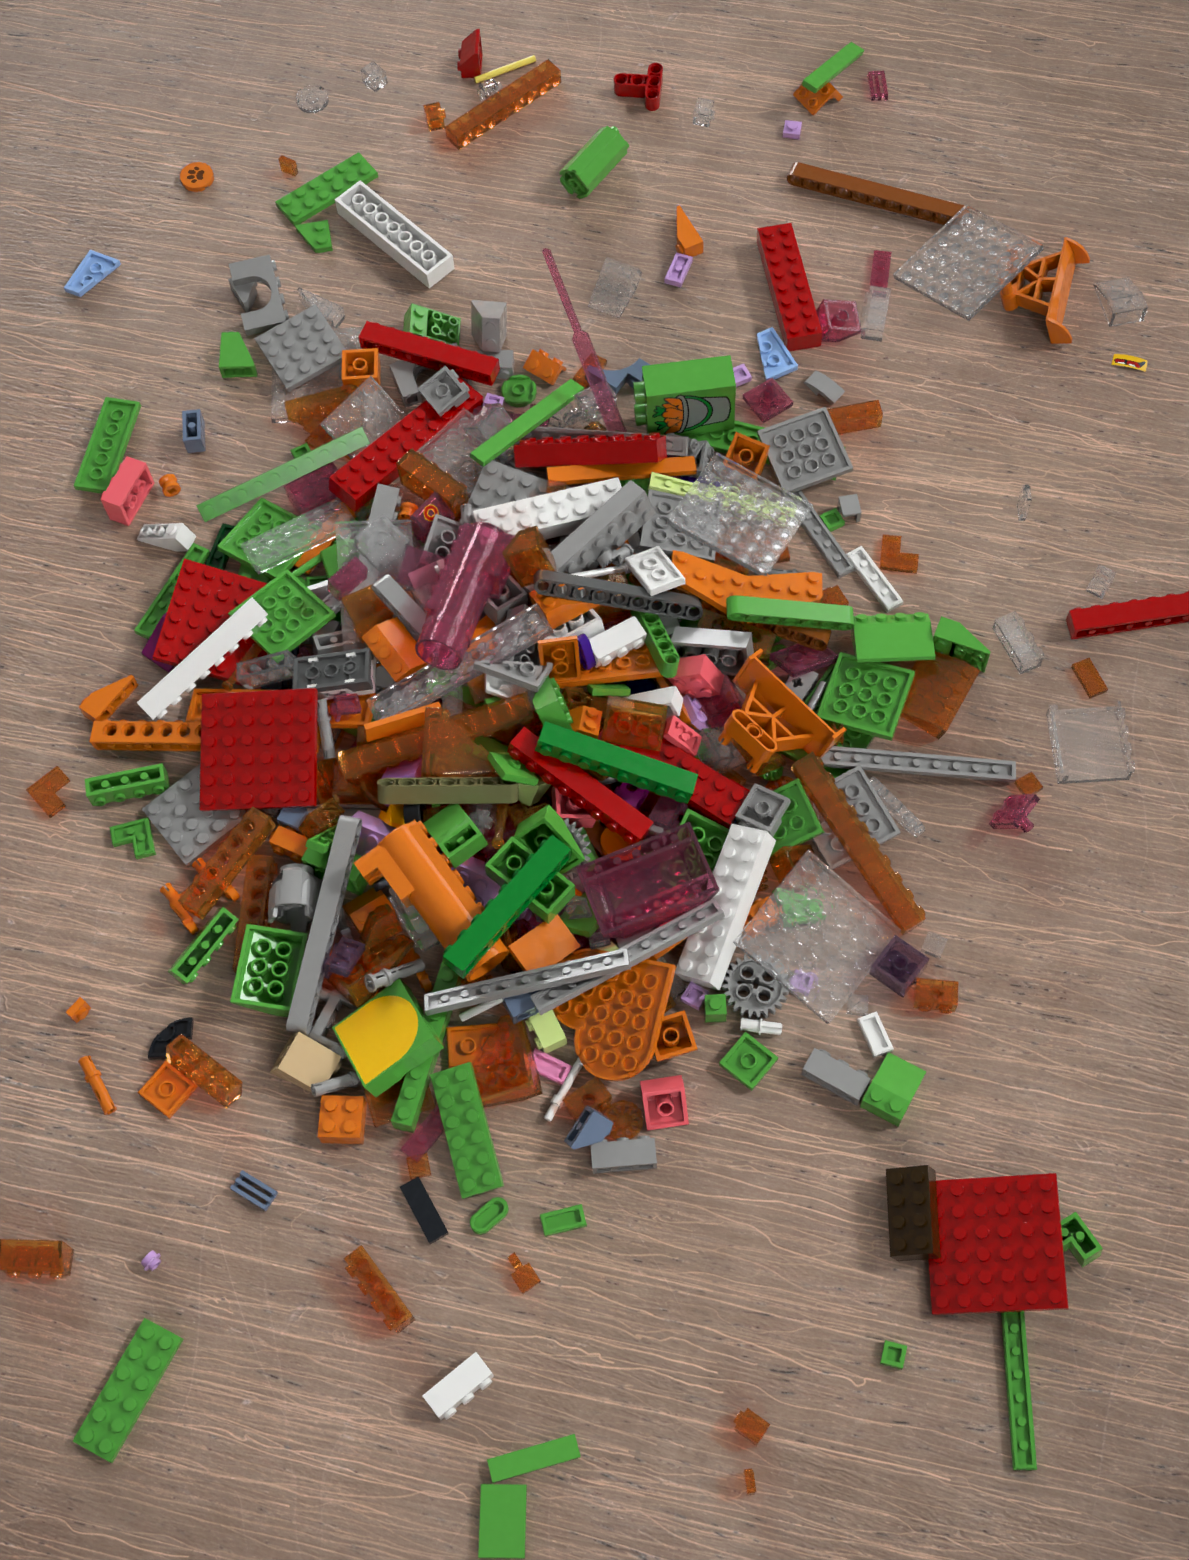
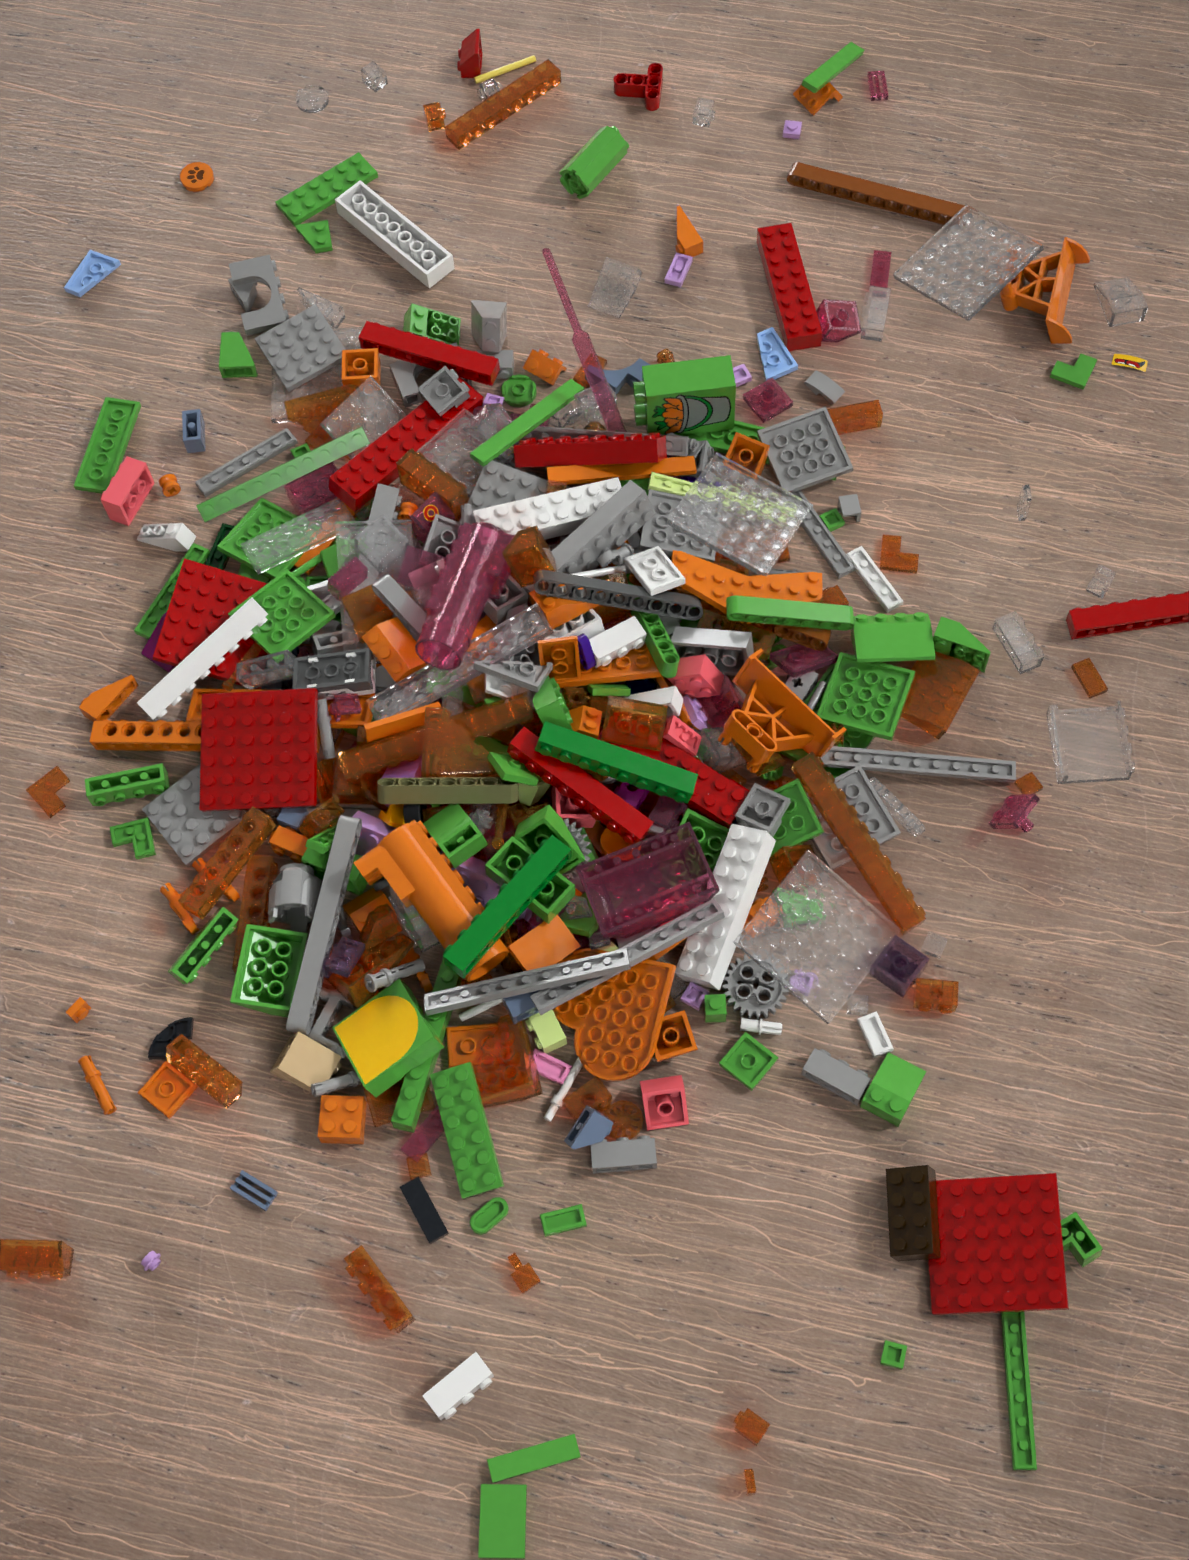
bright green plate [73,1318,184,1463] -> none
clear orange tile [279,155,298,176] -> none
none -> light grey tile [195,428,297,498]
none -> clear orange cone [656,349,675,364]
none -> bright green tile [1050,353,1098,390]

